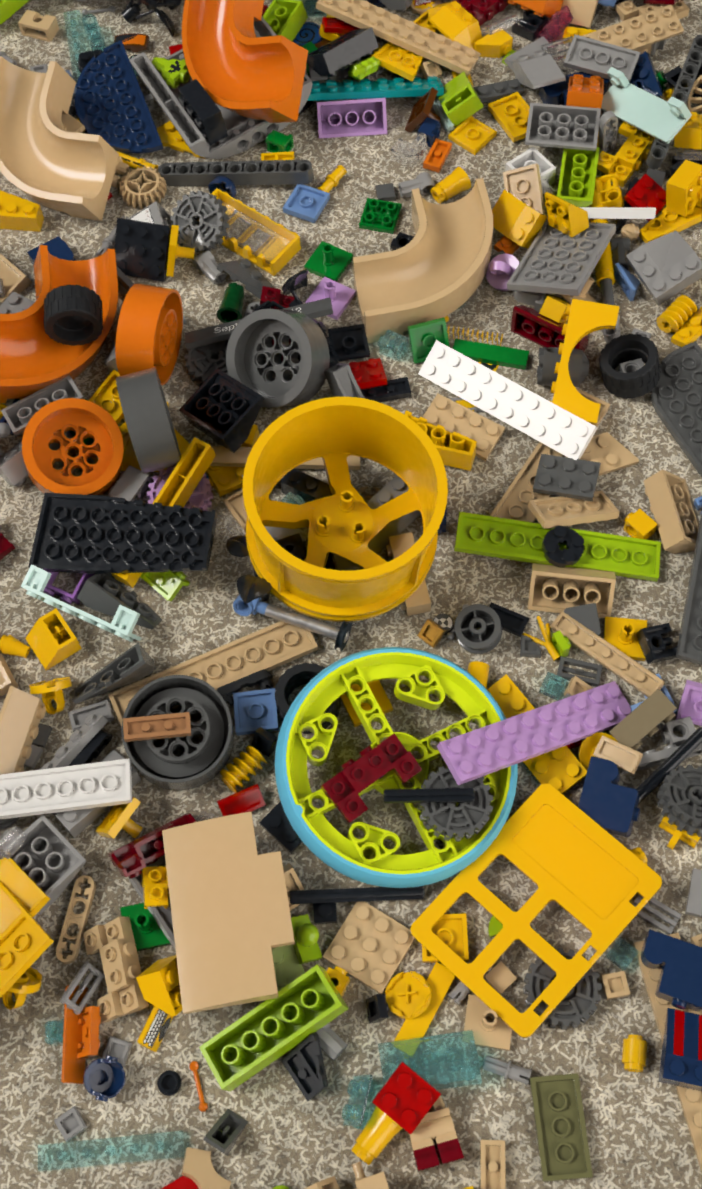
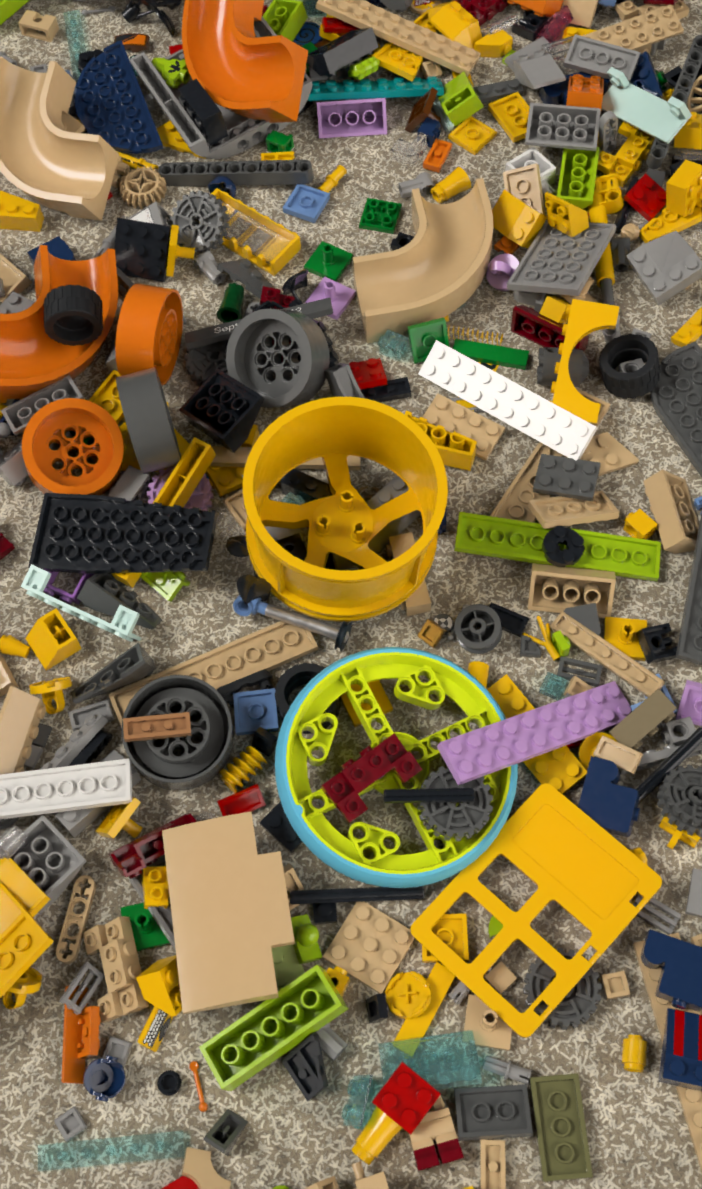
clear light blue plate [45,1019,64,1045] -> none
clear light blue beam [82,14,106,52] -> none
black slope [328,324,370,361] -> none
dark grey tile [375,183,396,201] -> none
white sticker [579,207,656,219] -> none
clear light blue plate [605,937,639,971] -> none
medium blue slope [614,263,640,301] -> none
yellow piece [656,295,697,333] -> none
none -> dark grey plate [454,1084,533,1141]

